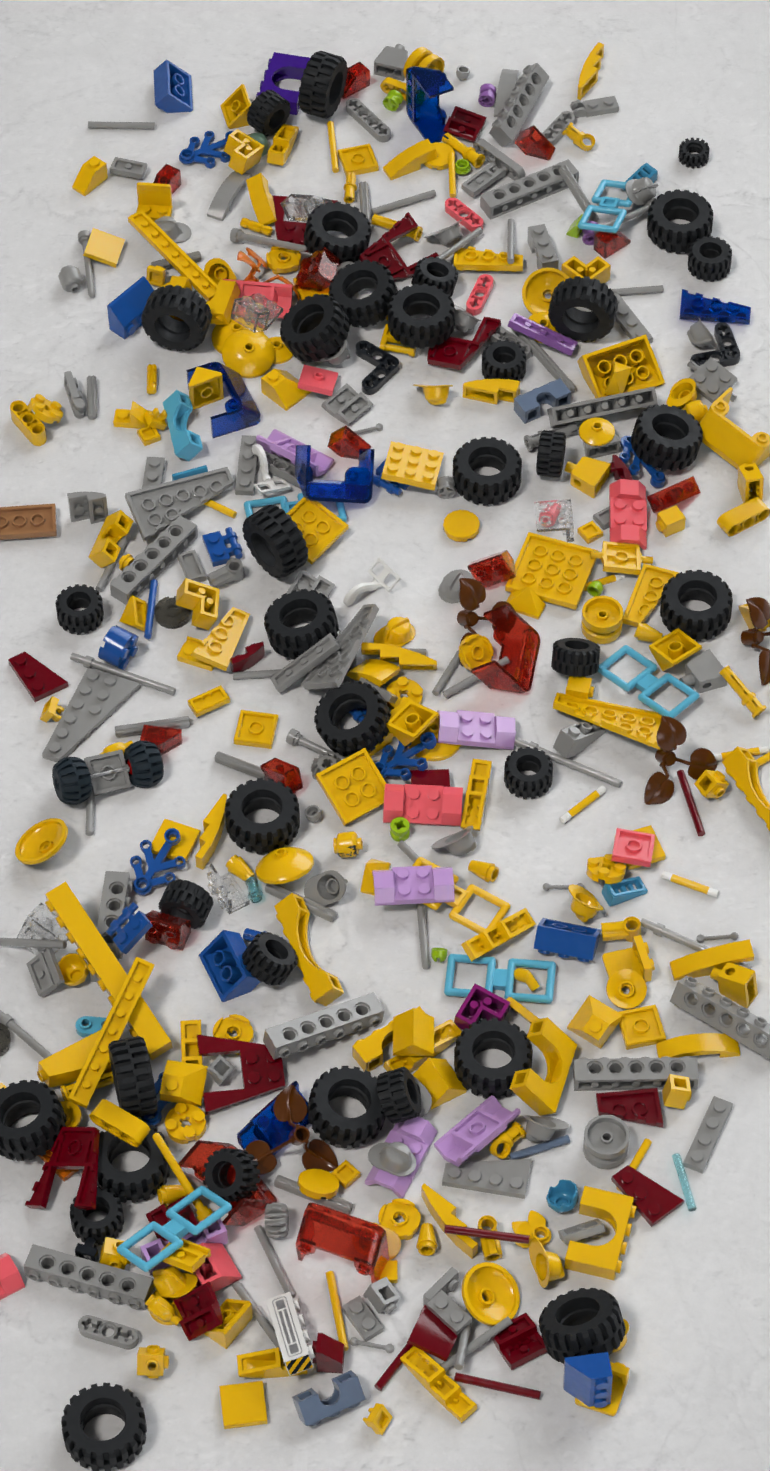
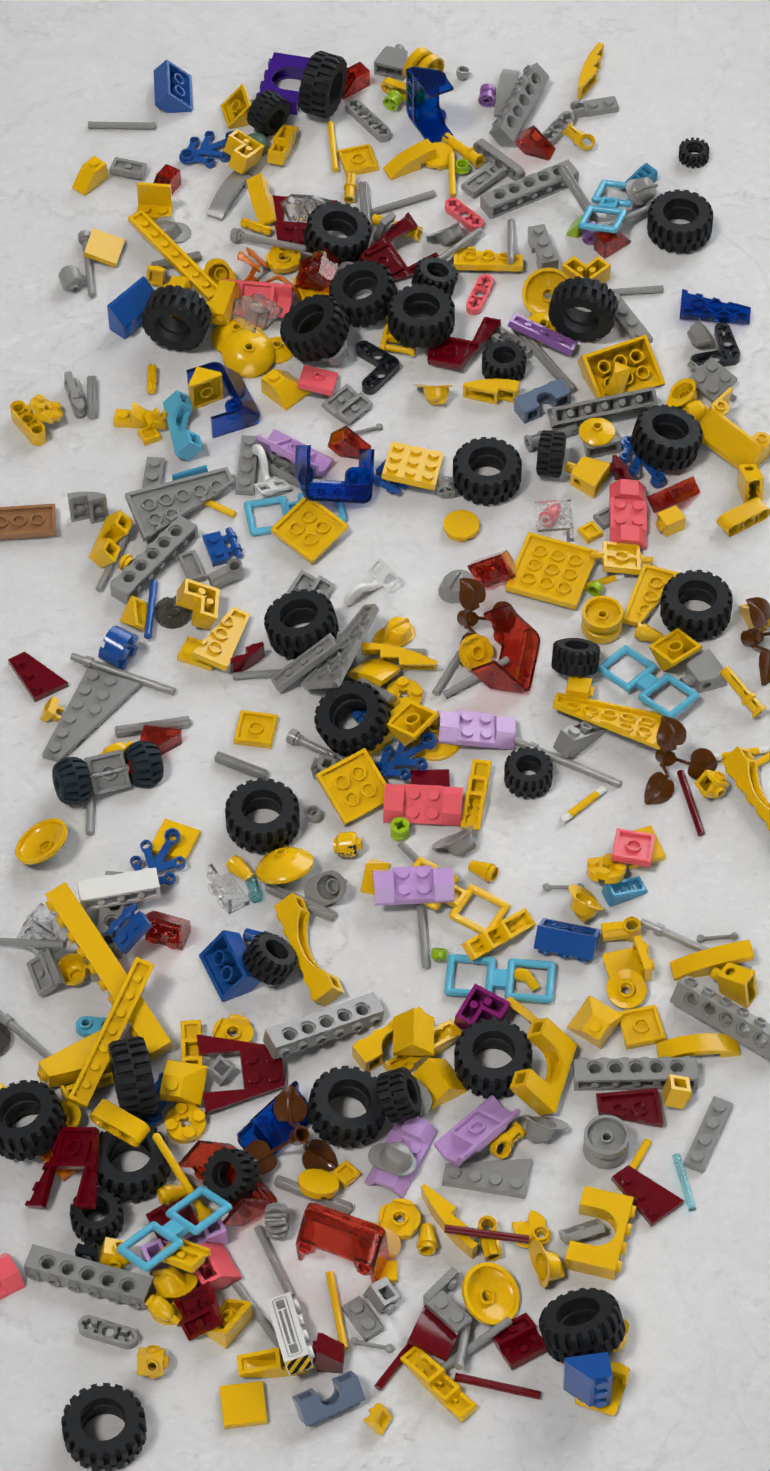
black tyre [55,584,104,635] -> none
black tyre [158,879,214,929] -> none
yellow plate [187,685,230,717] -> none
yellow slope [195,794,227,870] -> none
black tyre [242,505,308,578] -> none
clear red slope [260,758,303,794] -> none
dark red slope [443,106,486,143] -> none
light grey piece [455,305,481,333] -> none
yellow slope [506,587,546,619] -> none
sand blue bar [509,1135,570,1160] -> none
dark azure hair [546,1179,579,1213] -> none
yellow bar [661,871,719,898] -> none
black tyre [688,236,732,282] -> none
none -> white brick [77,867,161,911]
none -> light grey plate [372,211,396,242]

